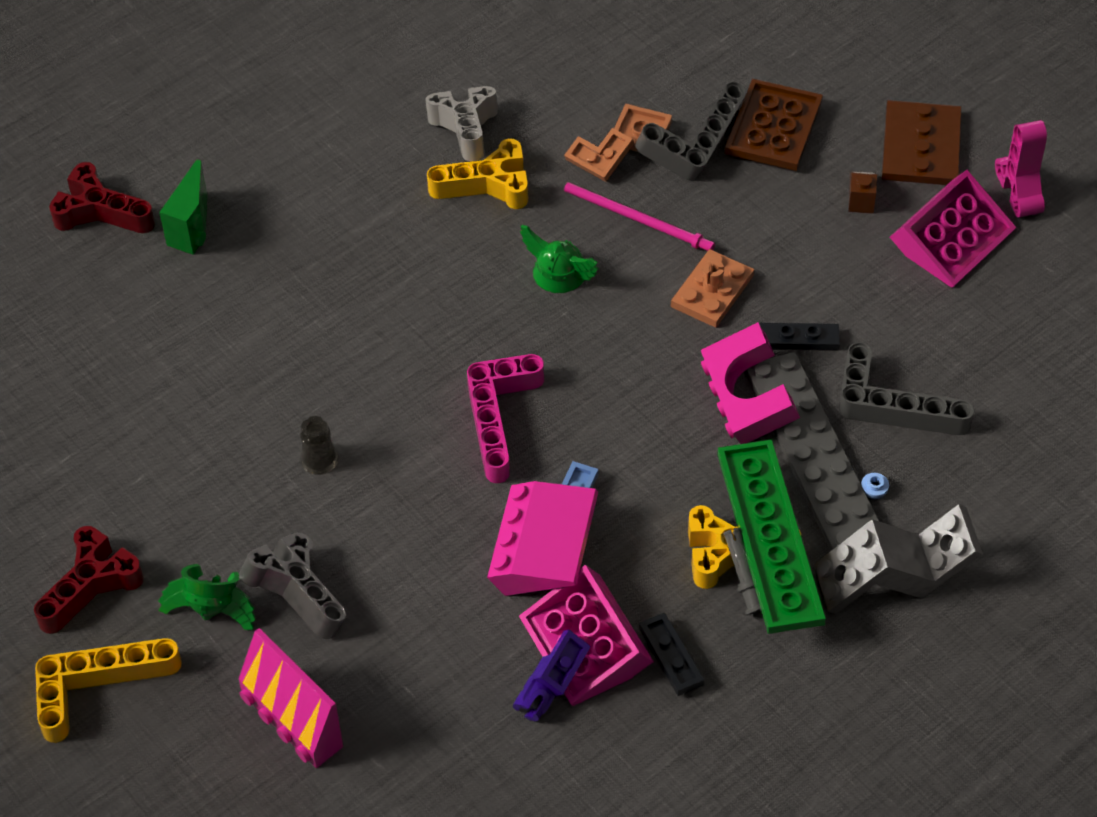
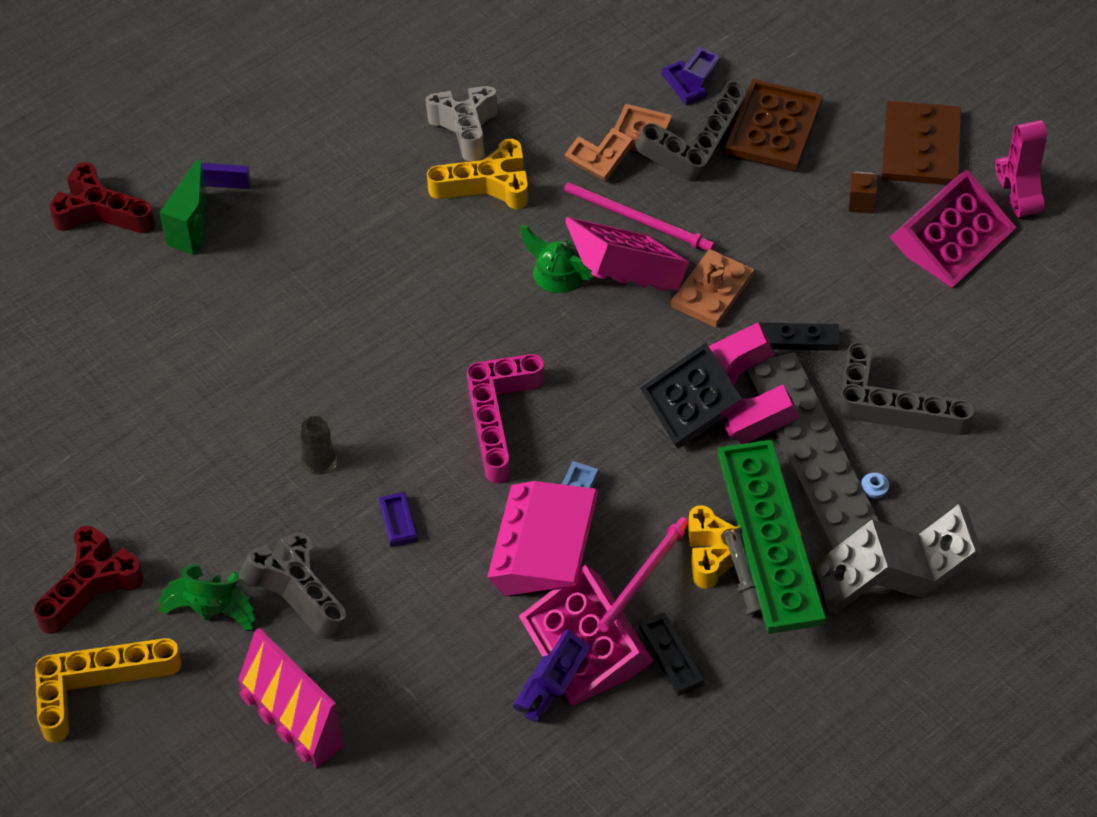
none -> dark purple tile [202,163,251,189]
none -> dark purple tile [378,492,418,547]
none -> dark pink slope [565,217,689,292]
none -> dark pink bar [597,517,689,632]
none -> black plate [640,343,745,449]
none -> dark purple tile [661,60,707,105]
none -> dark purple tile [680,47,721,87]

